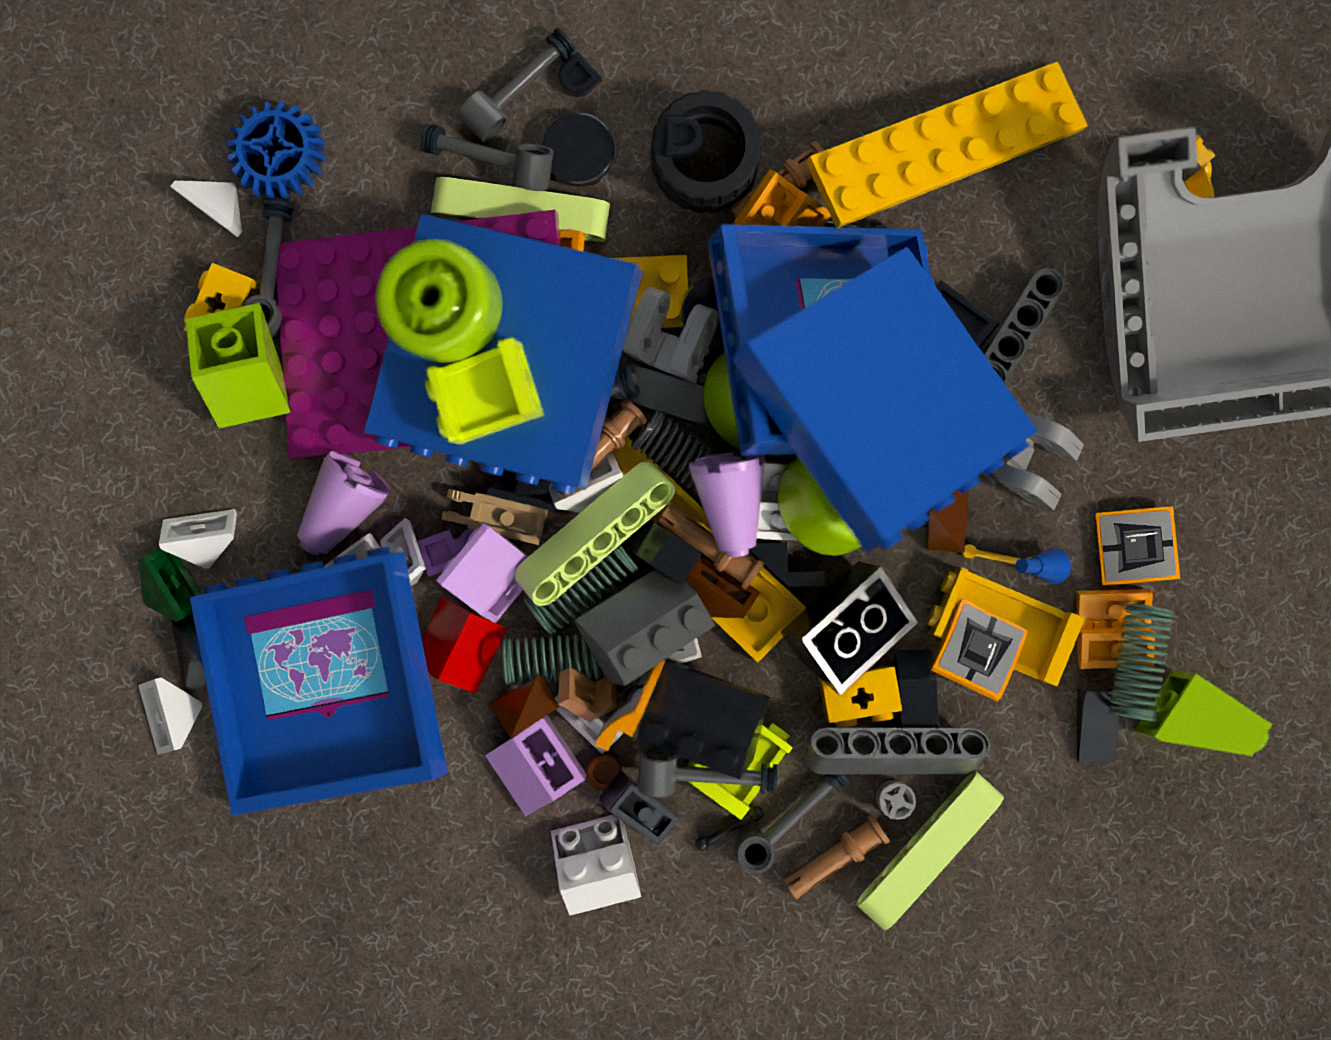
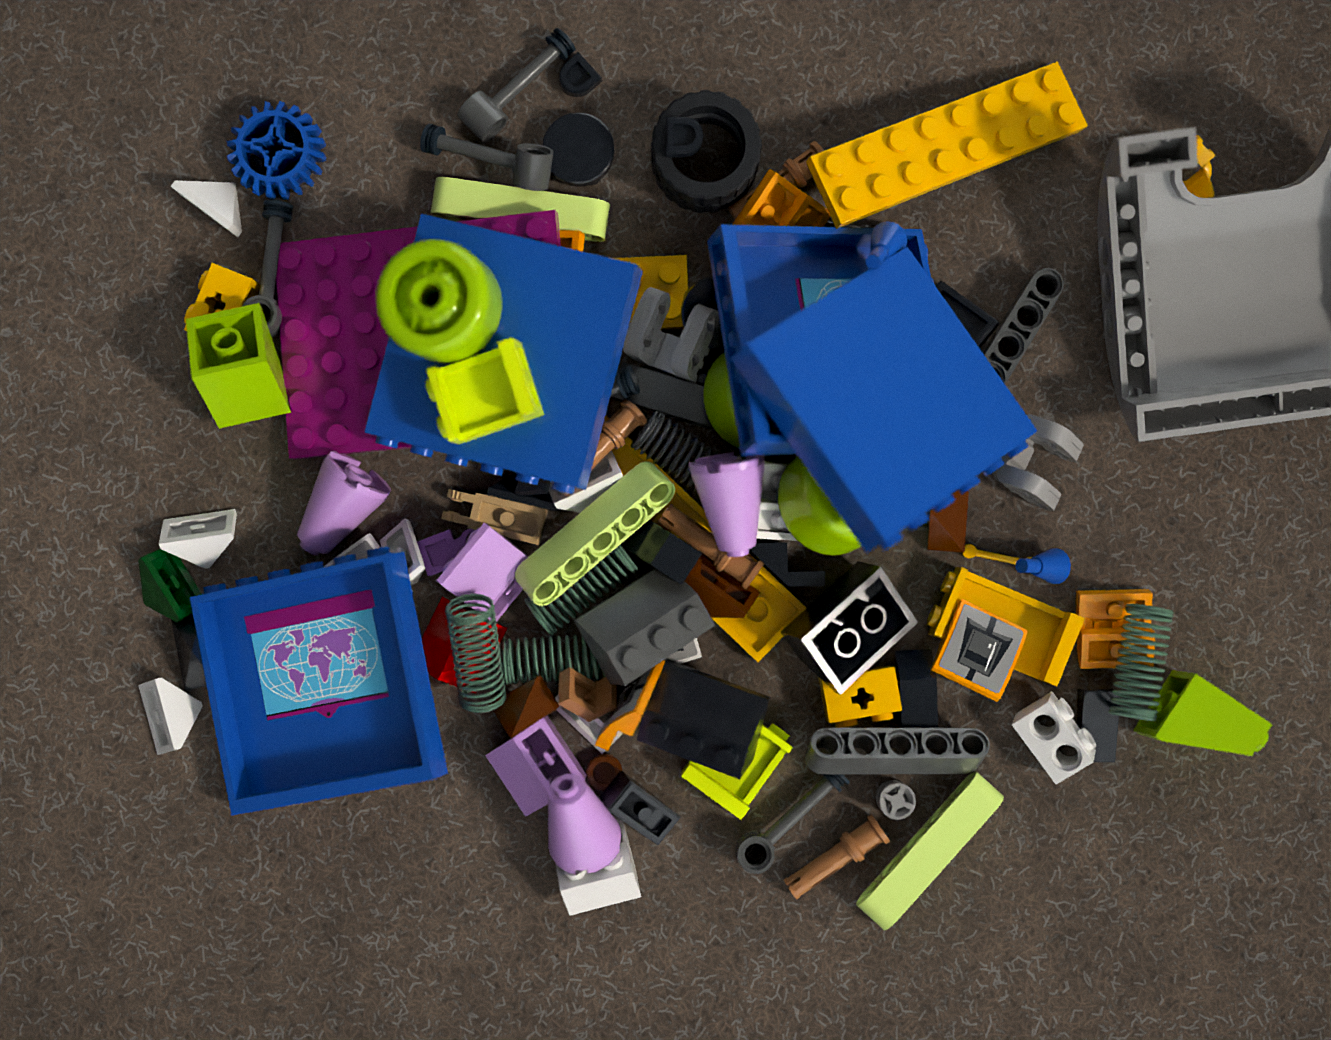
dark grey piece [638,748,780,797] -> none
black hinge [695,806,765,851] -> none
slope [1095,506,1180,585] -> none
none -> sand green piece [445,594,507,713]
none -> lavender cone [548,774,622,874]
none -> blue cone [866,221,907,269]
none -> white brick [1012,691,1096,784]

